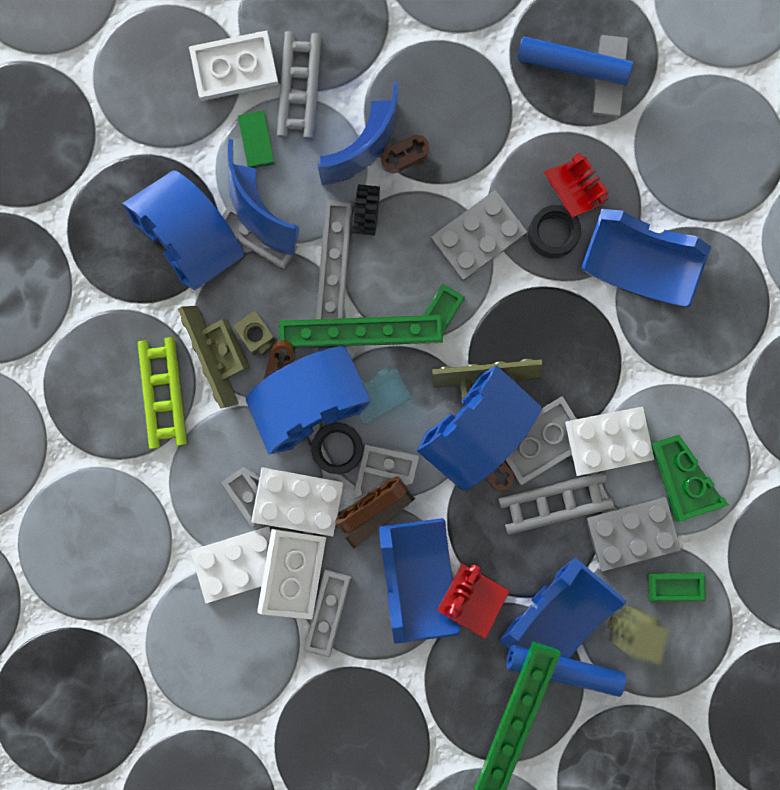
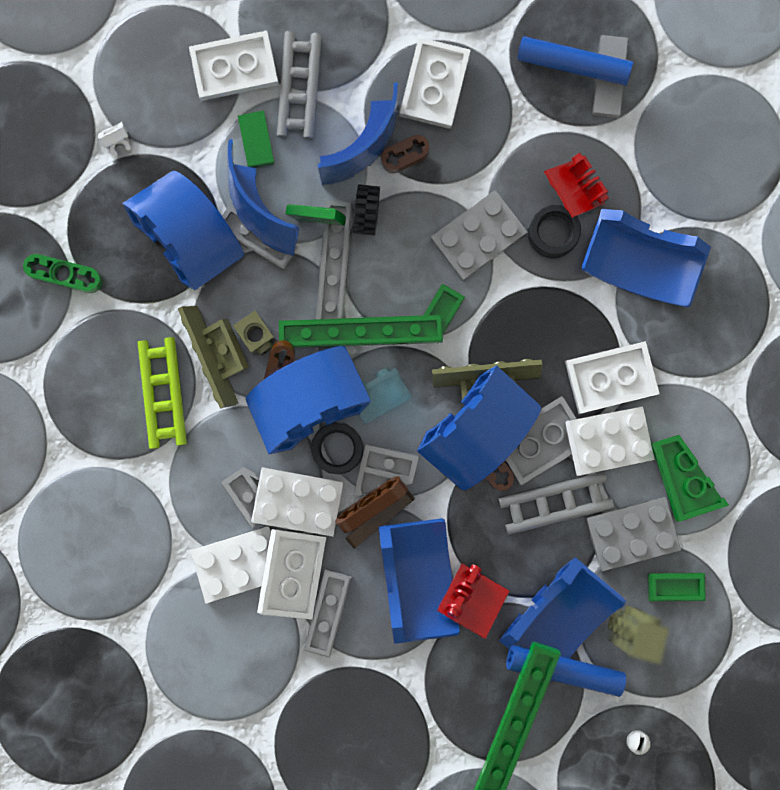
none -> green beam [23,254,103,293]
none -> white tile [98,122,130,157]
none -> green tile [285,204,346,226]
none -> white plate [399,37,470,129]
none -> white plate [565,341,659,414]
none -> white hinge [627,730,650,755]

